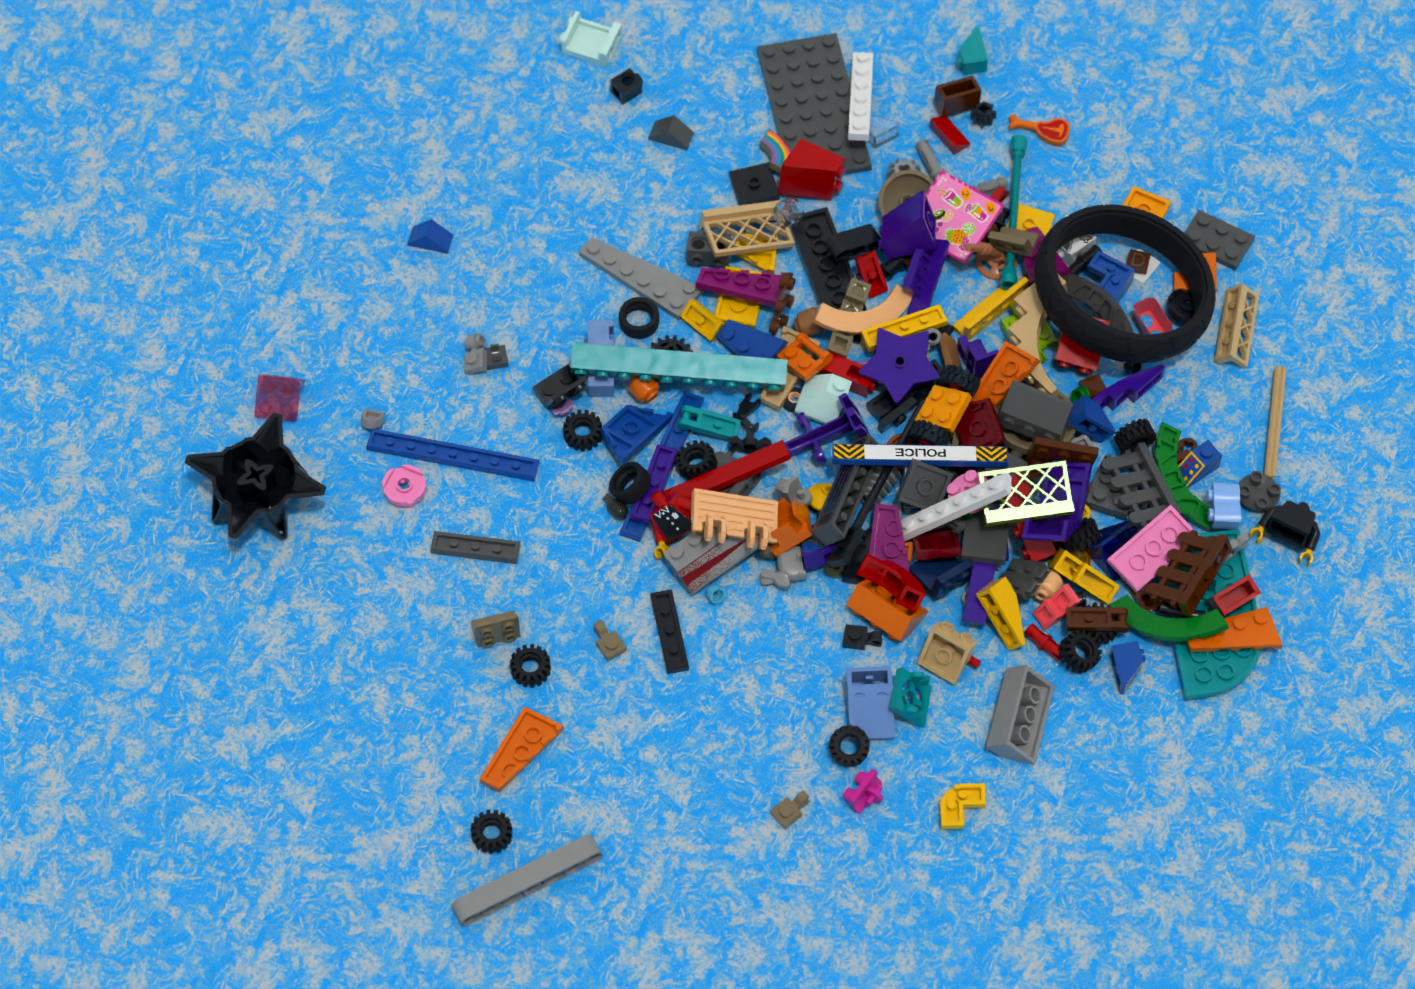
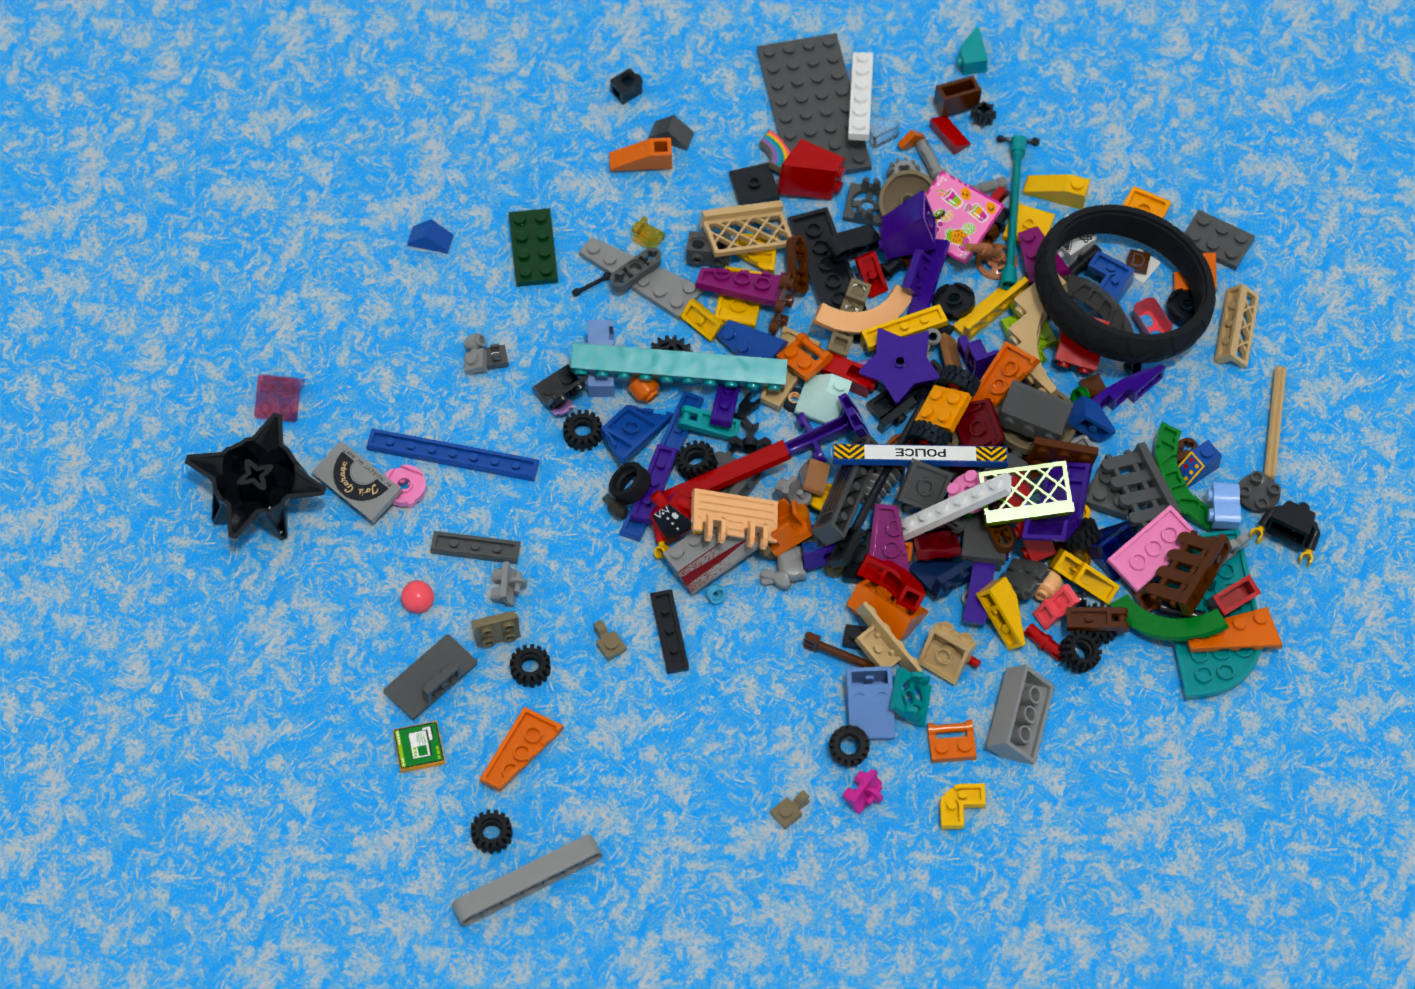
light grey tile [361,409,386,429] -> none
light aqua panel [559,11,622,67] -> none
black tyre [619,297,659,339] -> none
clear head [773,197,804,227] -> none
medium nougat head [794,307,825,337] -> none
dark tan panel [987,226,1040,257] -> none
orange piece [1009,114,1070,147] -> none
blue slope [1110,641,1146,695] -> none
black tyre [1114,419,1157,455] -> none
none -> light grey tile [312,441,403,523]
none -> dark grey bracket [383,634,477,720]
none -> tile [393,721,445,773]
none -> coral hair [400,580,435,614]
none -> light grey hips [491,561,527,607]
none -> dark green plate [509,208,558,287]
none -> black hinge [572,273,610,297]
none -> orange slope [609,137,672,171]
none -> dark grey beam [610,247,662,292]
none -> clear yellow bracket [632,216,665,249]
none -> dark purple tile [710,384,741,428]
none -> reddish brown beam [786,234,809,296]
none -> medium nougat slope [799,458,831,496]
none -> reddish brown hinge [803,632,875,667]
none -> dark grey piece [843,177,882,227]
none -> tan bracket [854,601,923,672]
none -> orange tile [898,130,926,150]
none -> orange plate [927,720,977,763]
none -> black plate [933,283,975,319]
none -> reddish brown beam [979,500,1014,554]
none -> black hinge [996,135,1040,146]
none -> yellow slope [1023,174,1090,209]

